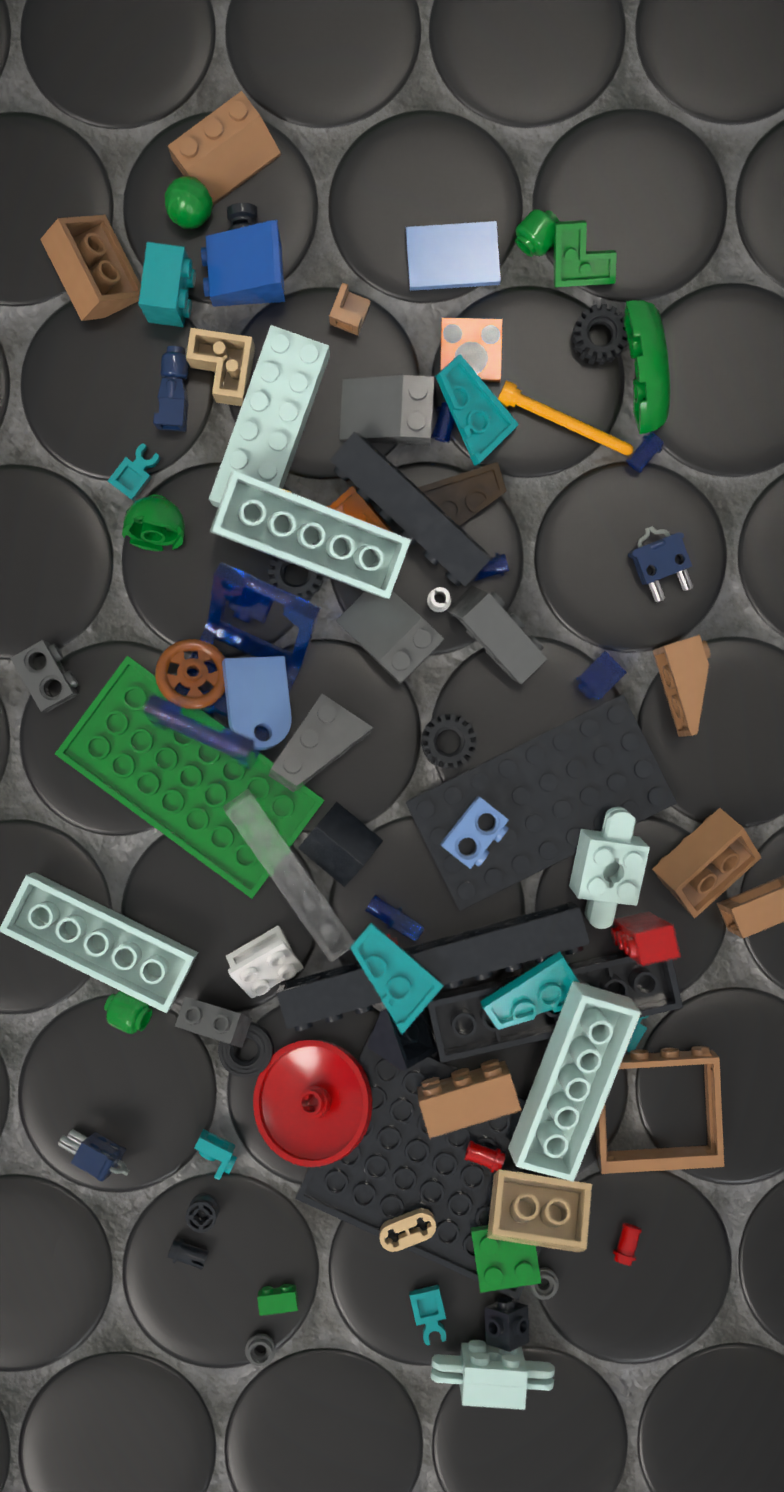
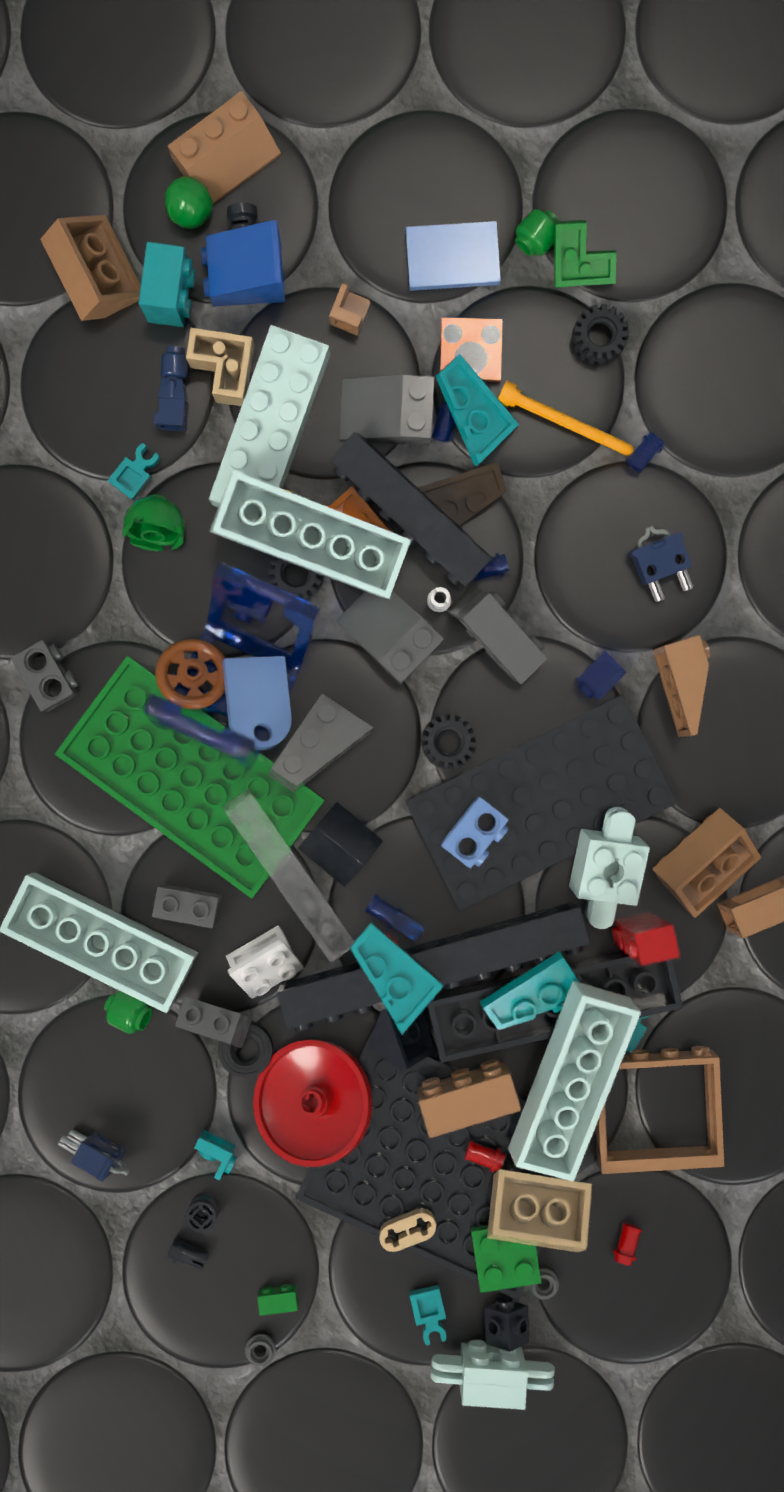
green brick [624,301,670,435] -> none
none -> dark grey brick [152,884,222,929]

